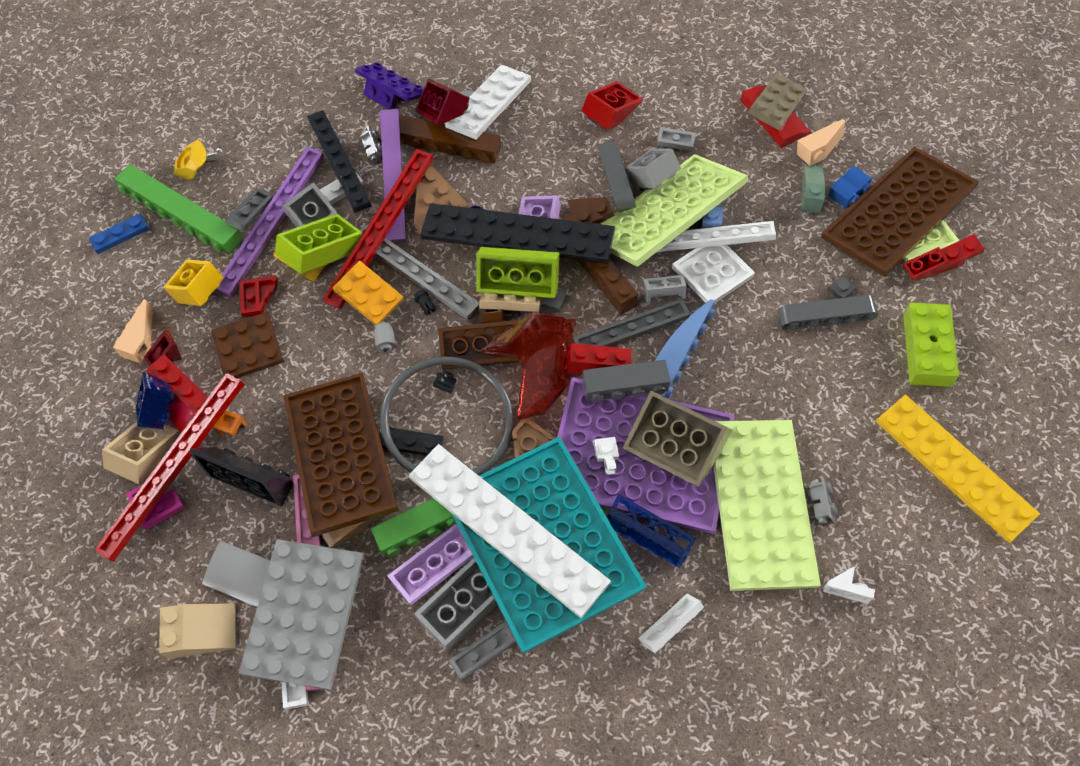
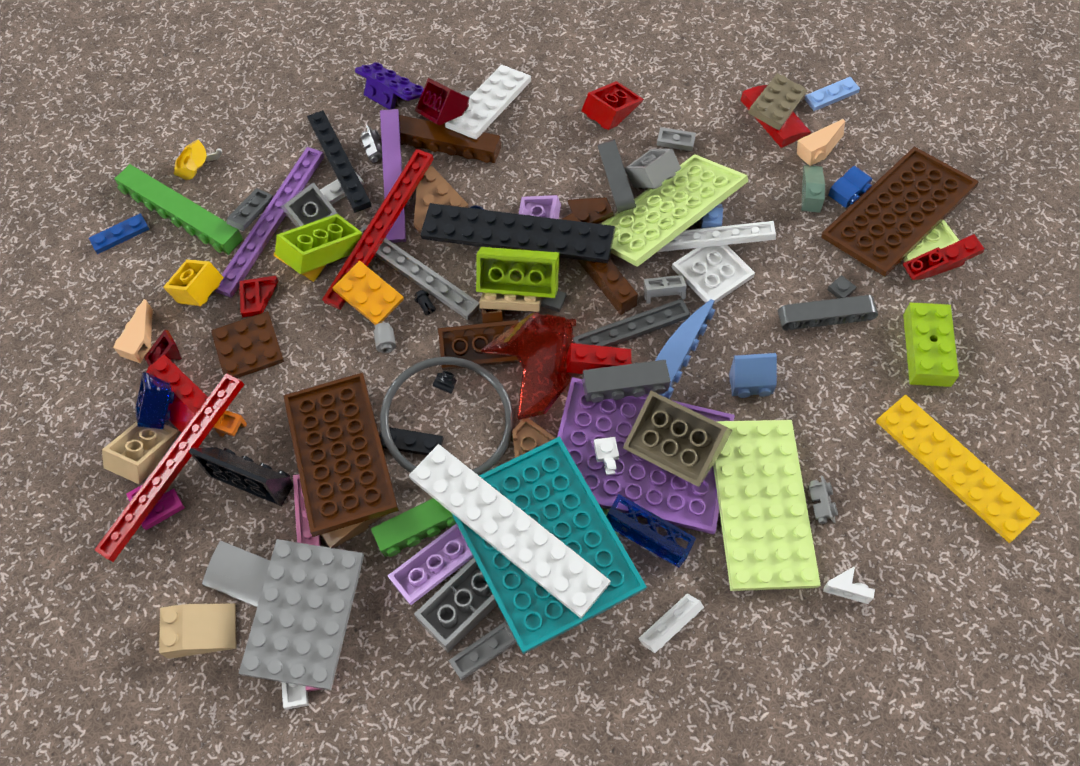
none -> medium blue slope [729,353,777,398]
none -> light blue plate [804,77,860,111]

